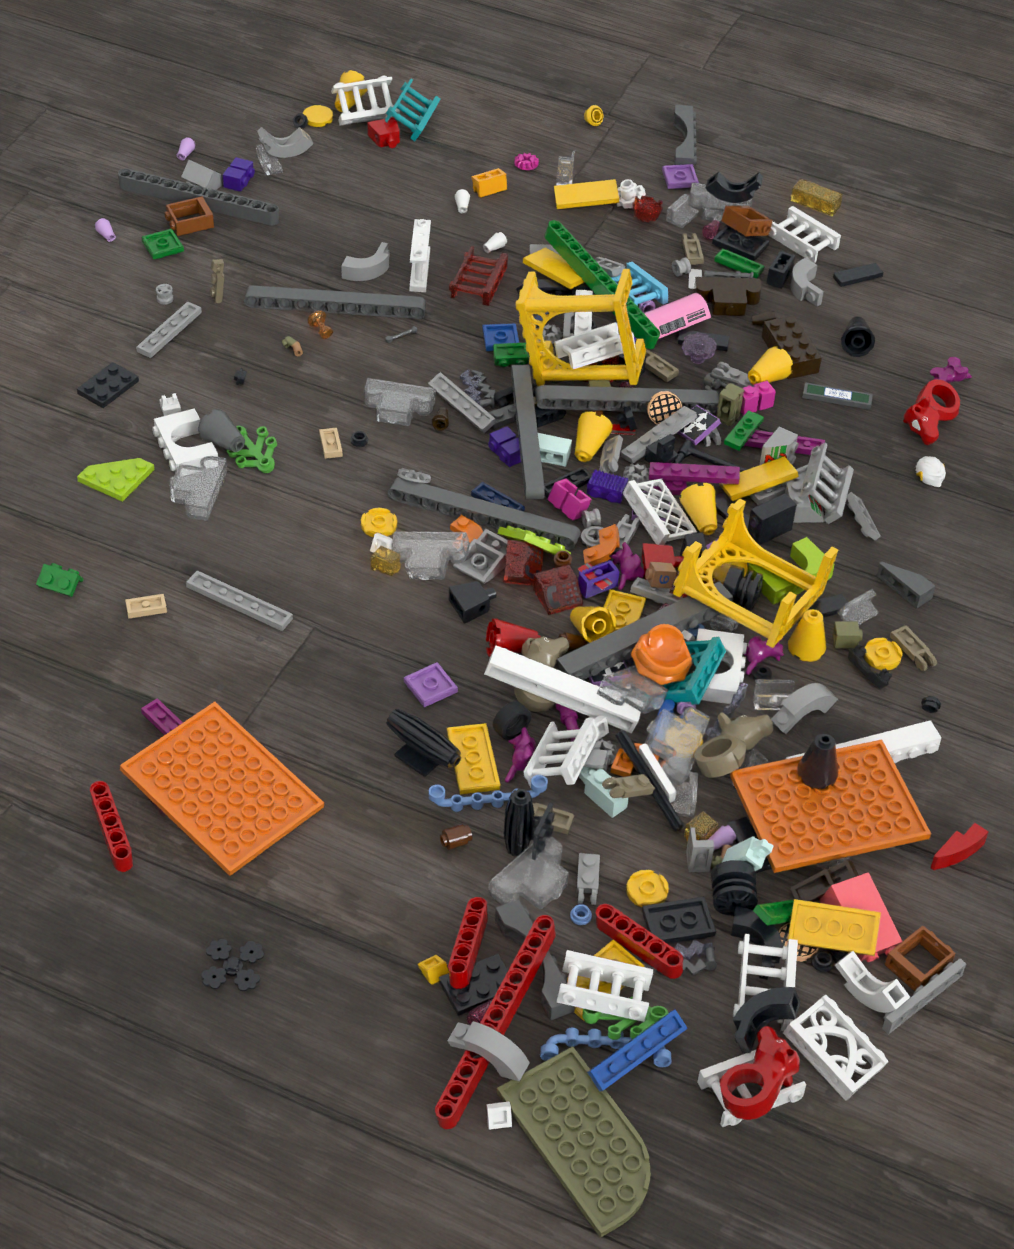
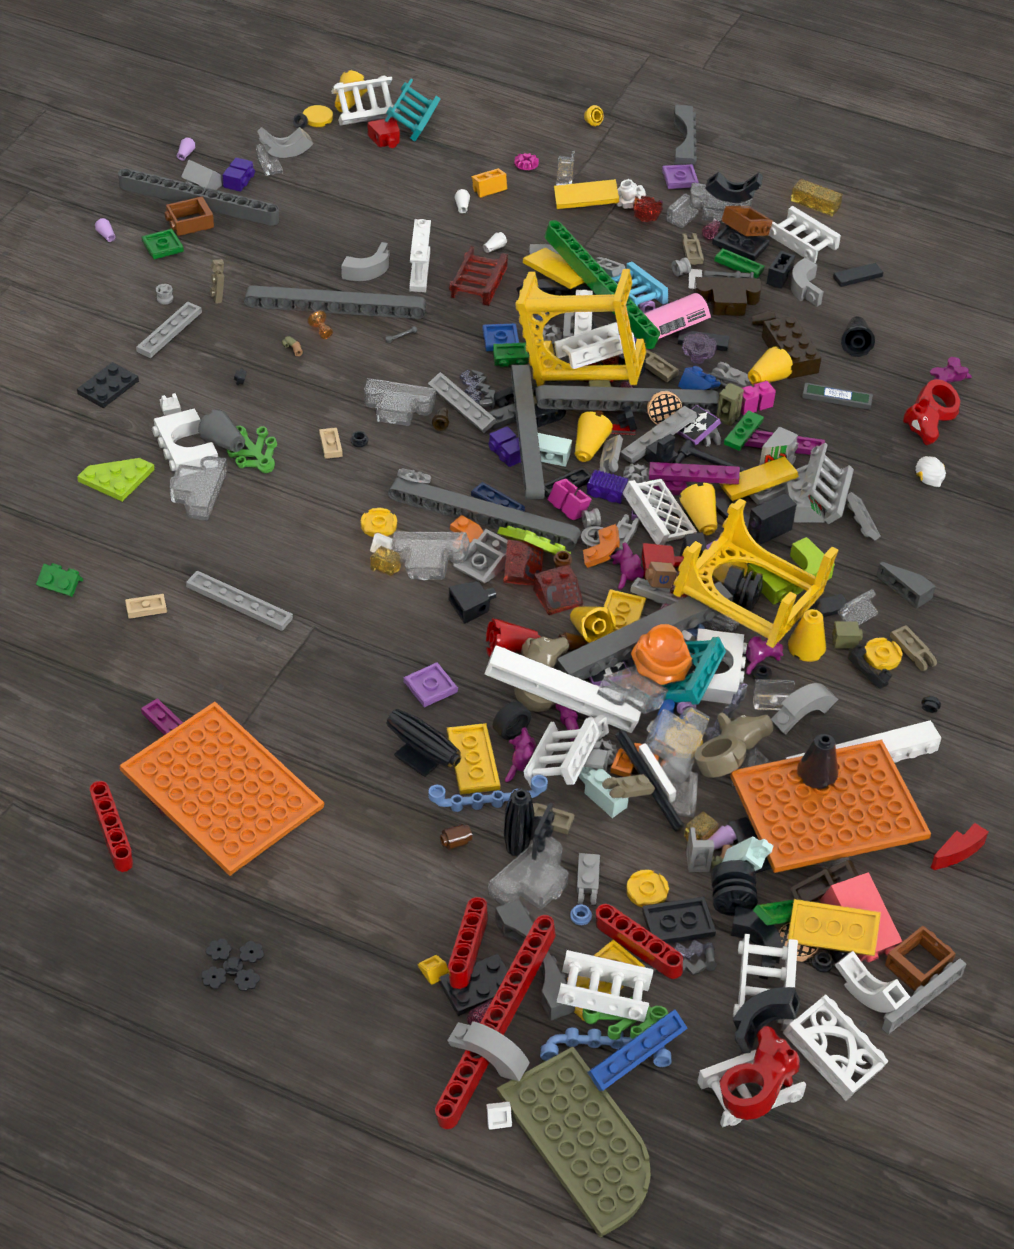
dark purple brick [577,560,620,598] -> none
red sticker [578,563,612,590] -> none
none -> blue slope [678,366,721,390]

